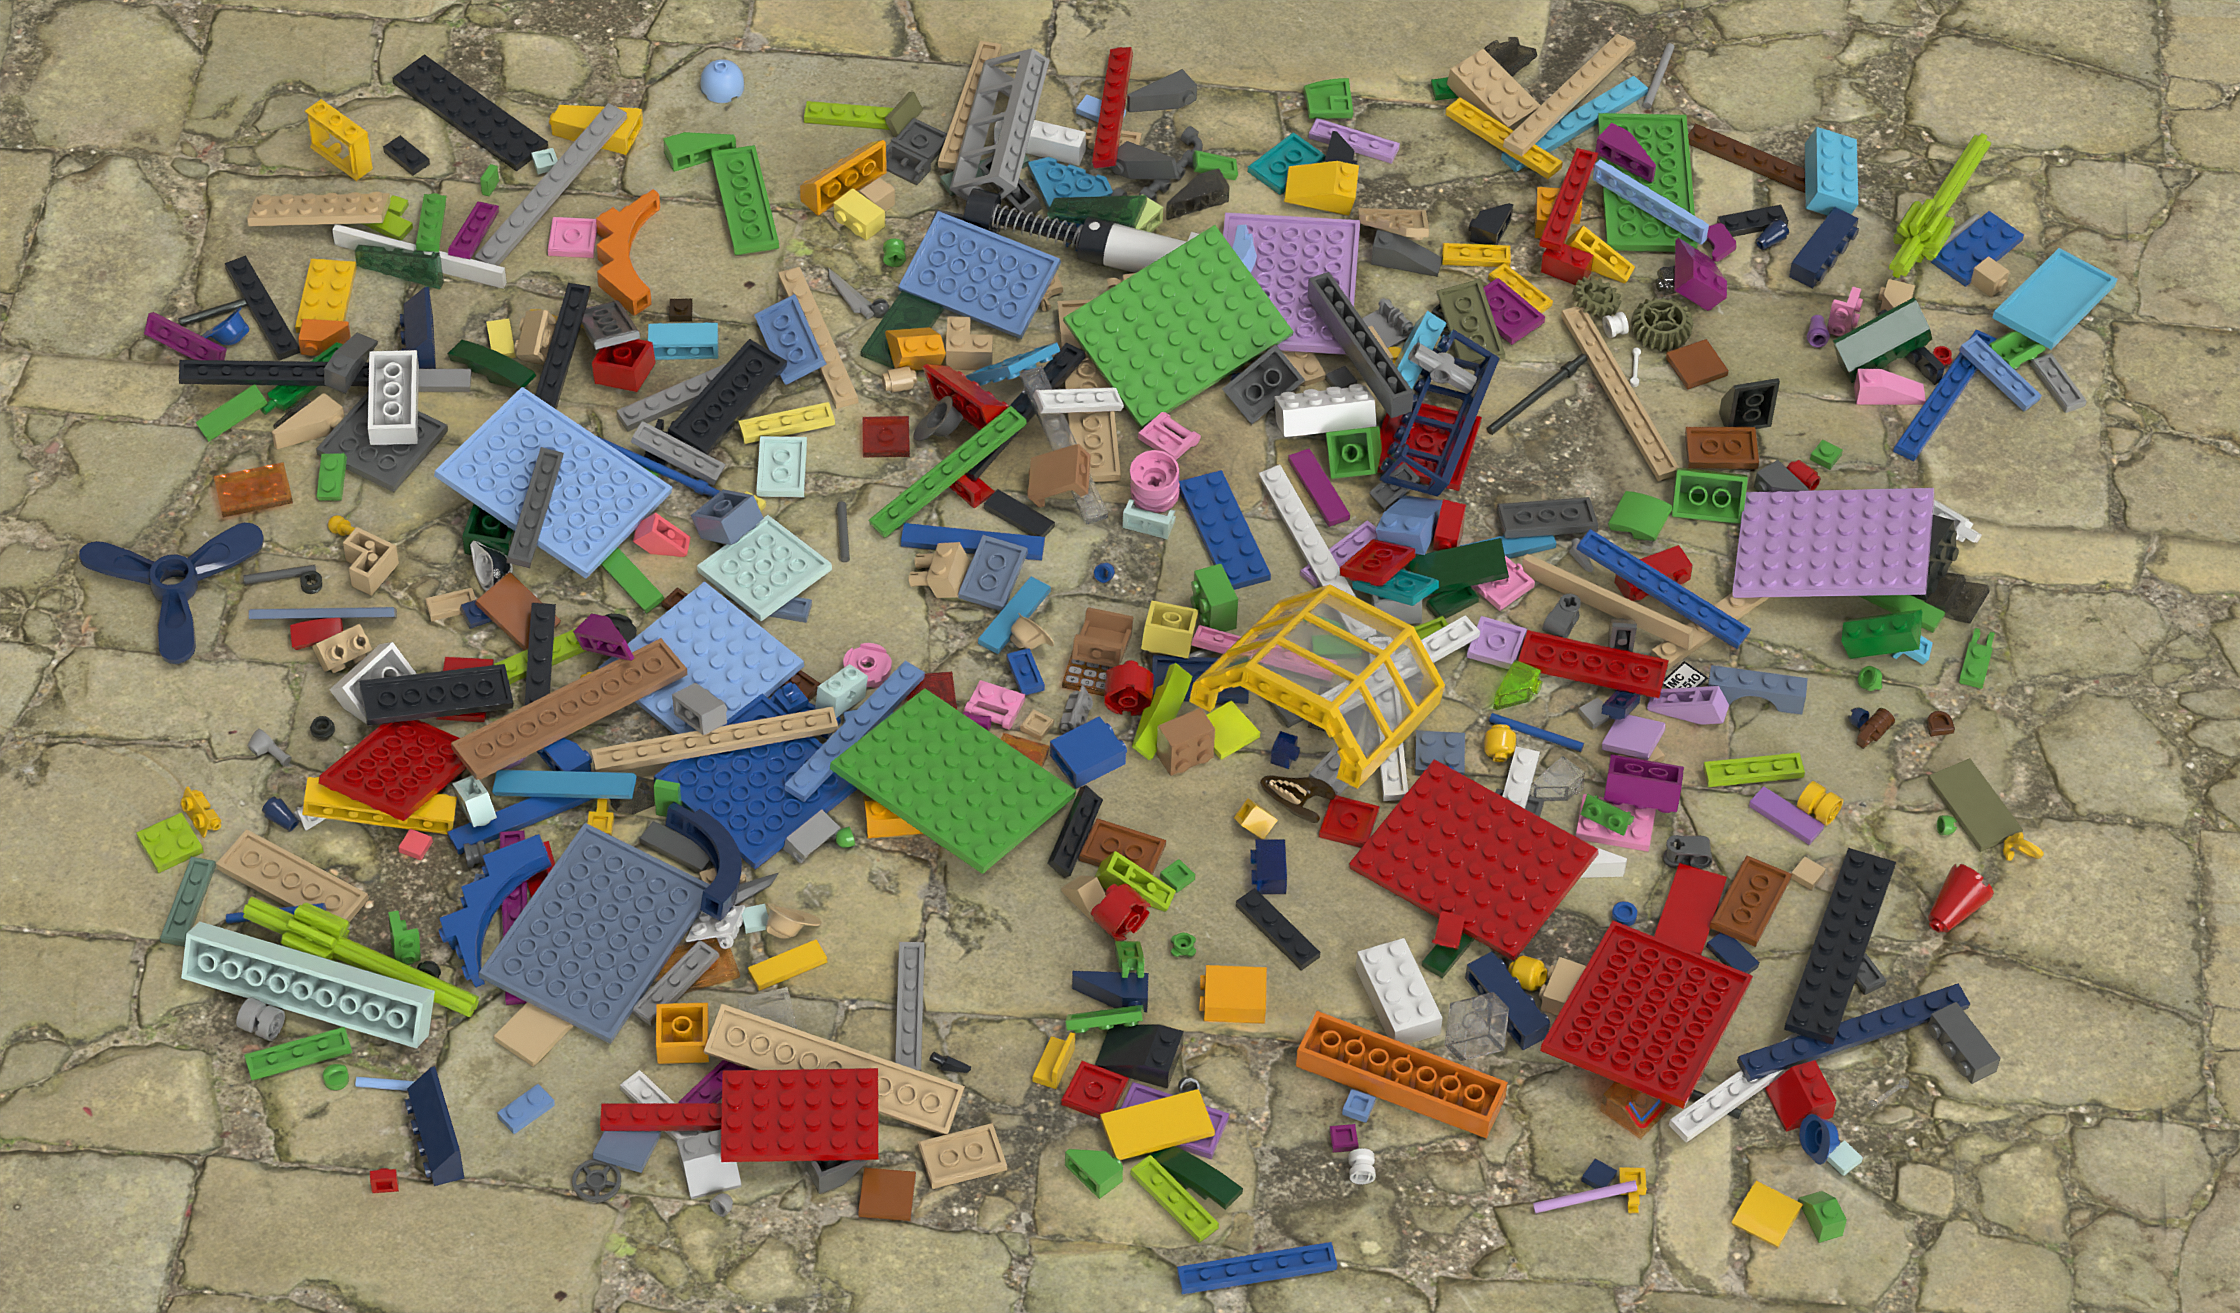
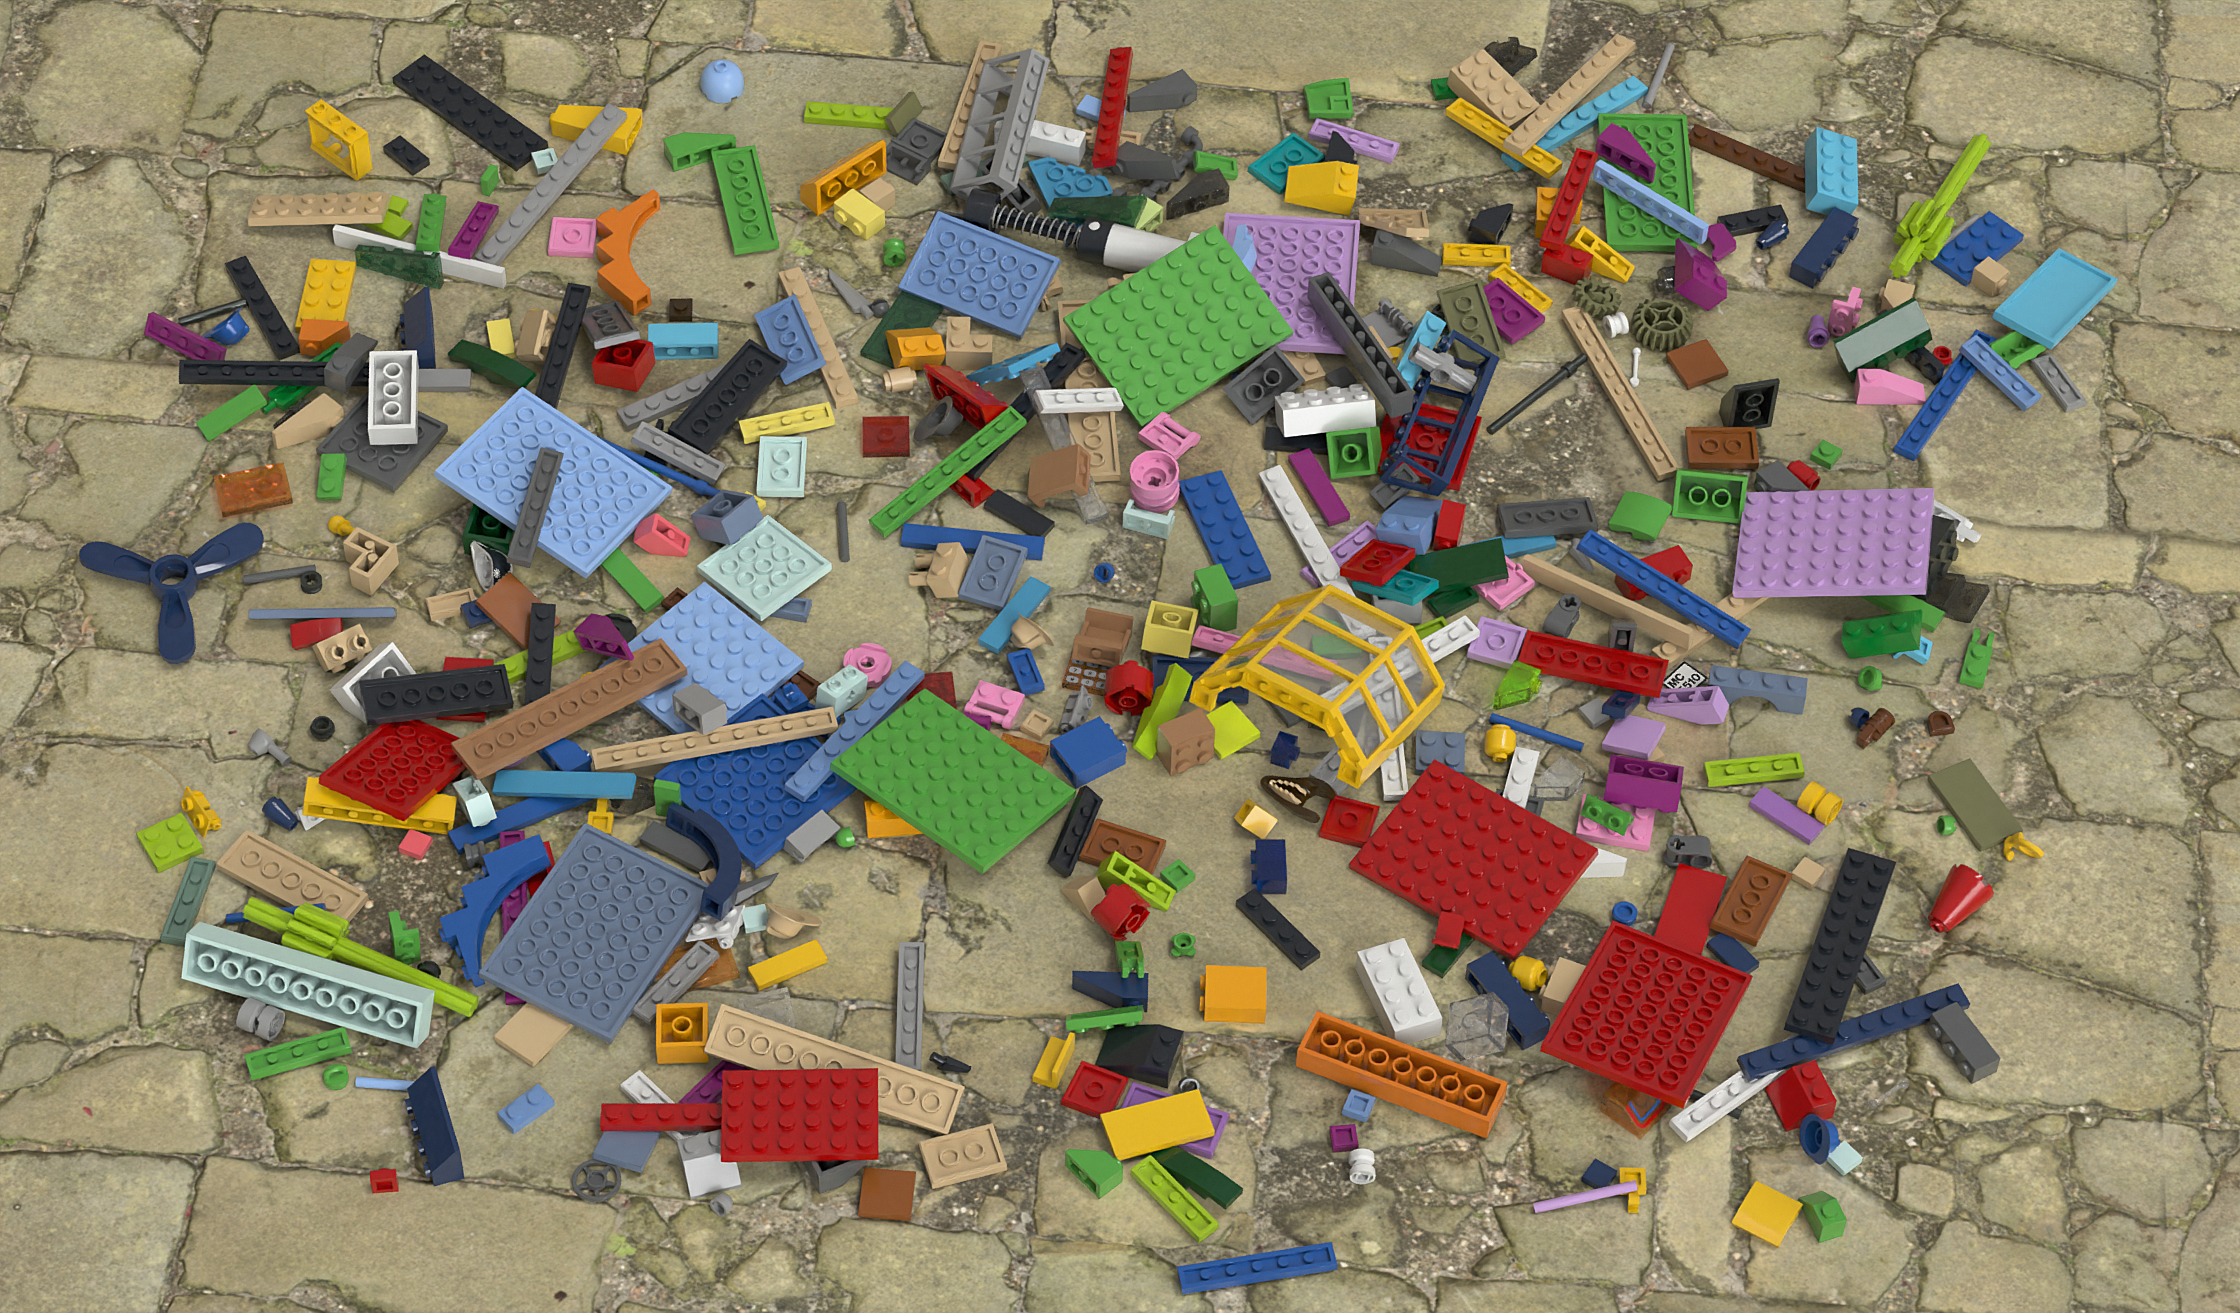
none -> black tile [1264,427,1328,455]

